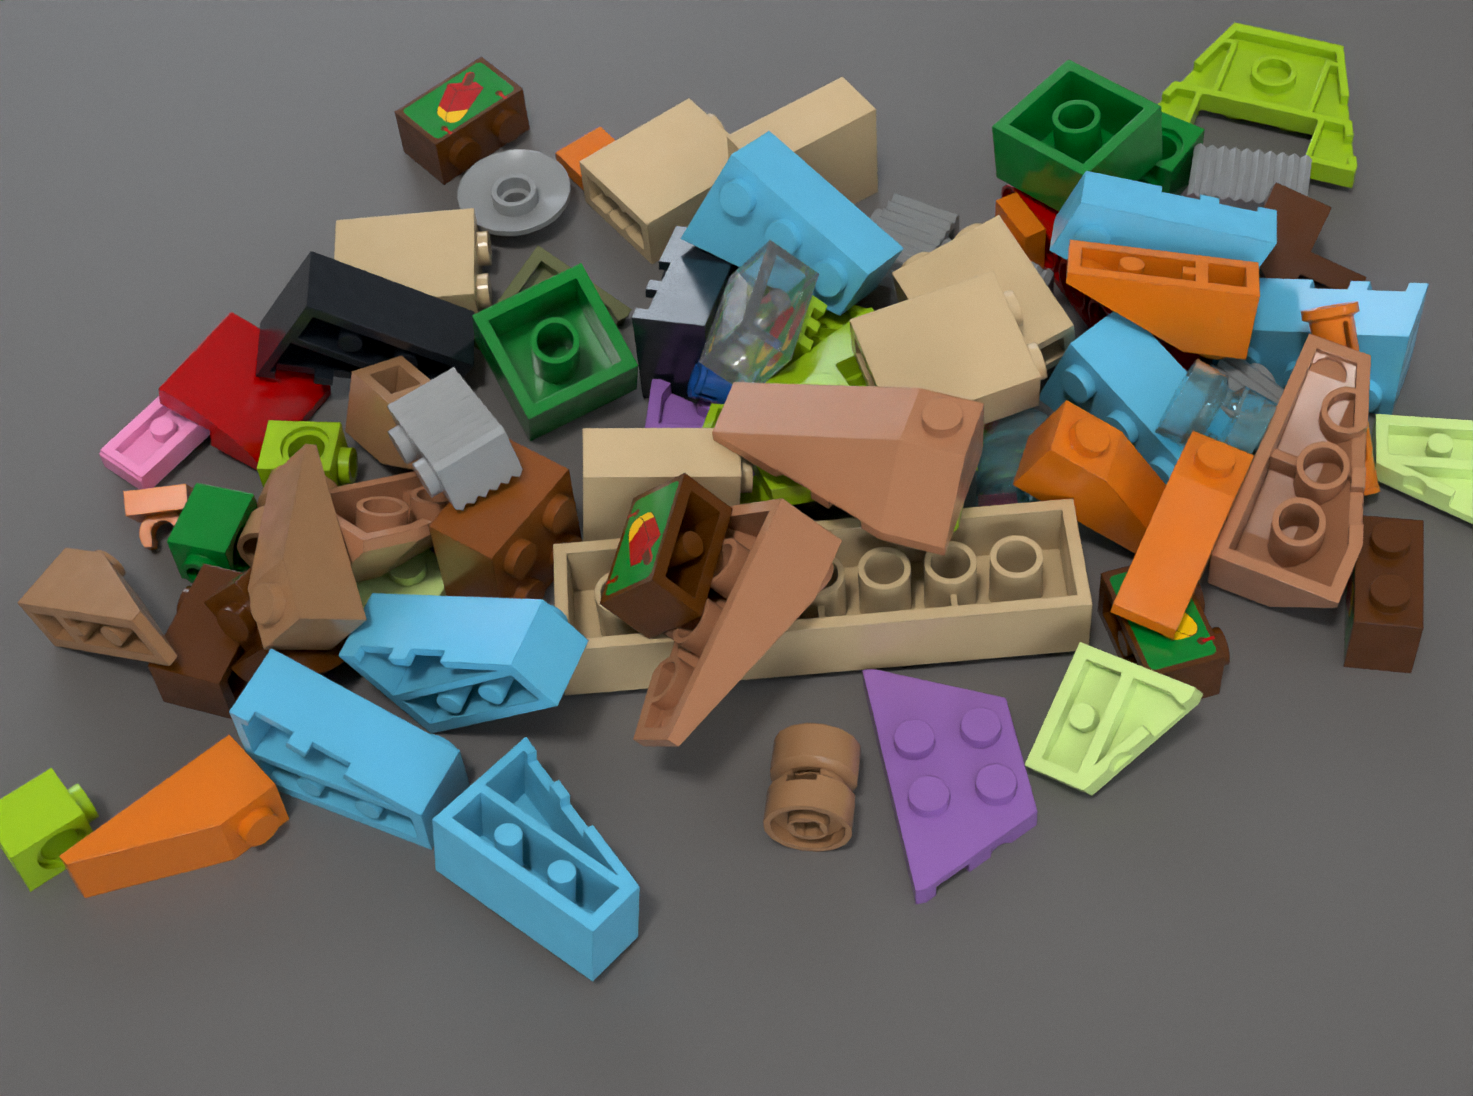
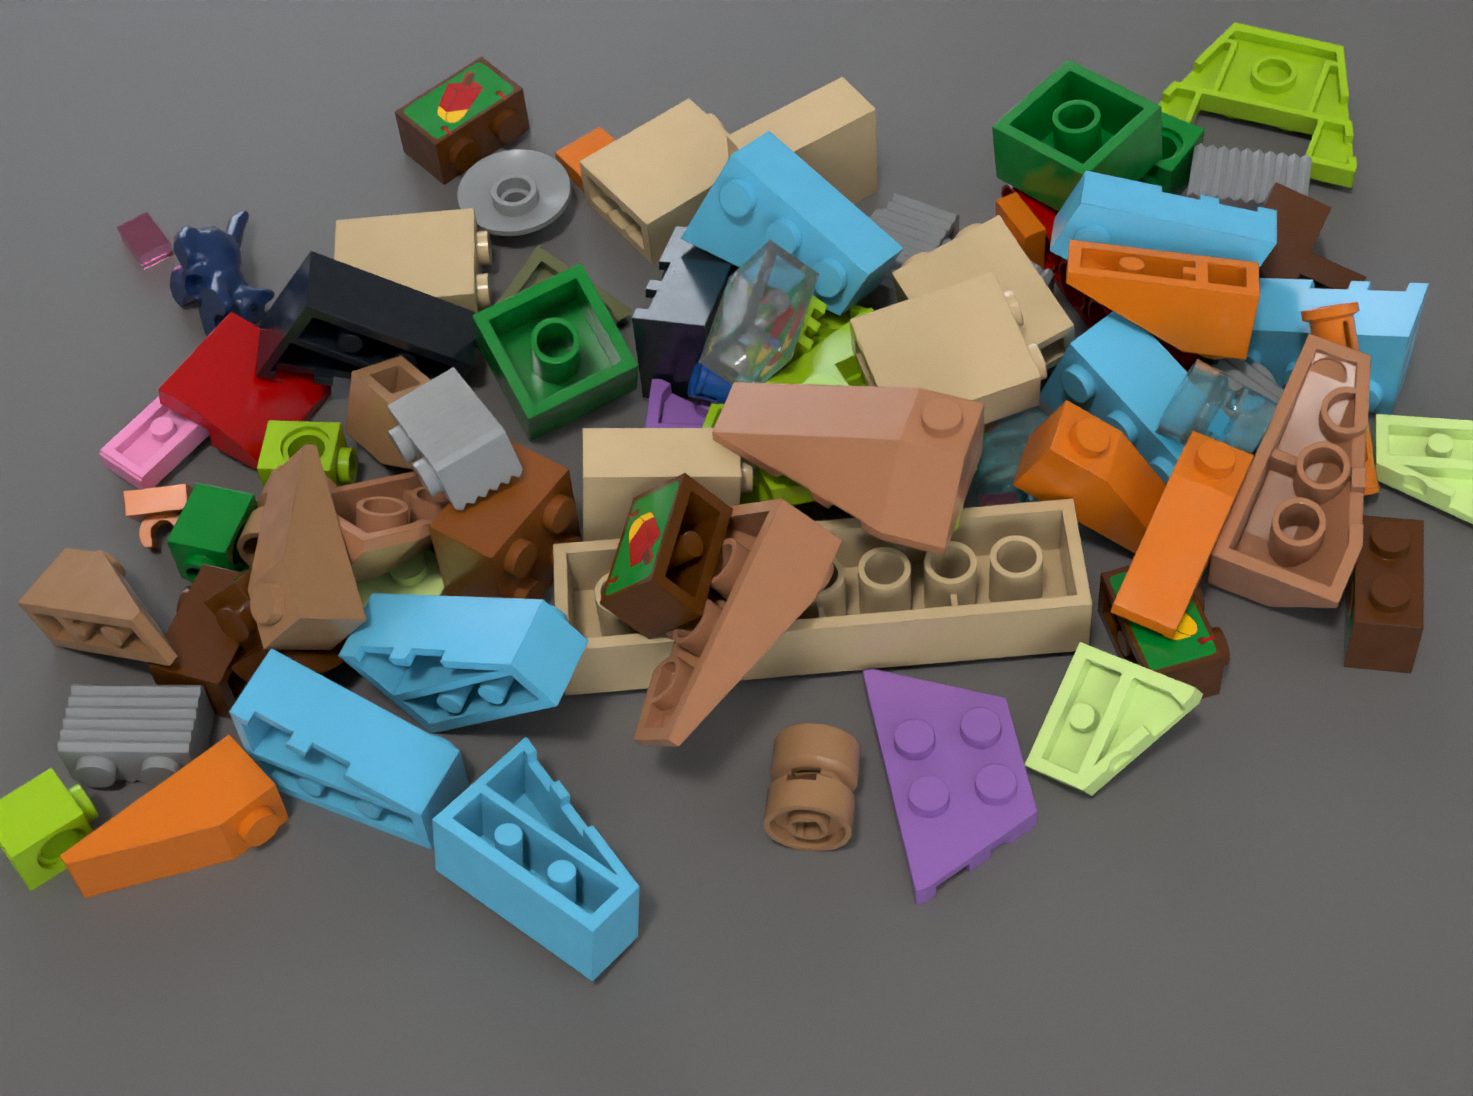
none -> light grey brick [57,684,215,788]
none -> clear pink piece [117,212,174,270]
none -> dark blue animal [170,210,275,336]

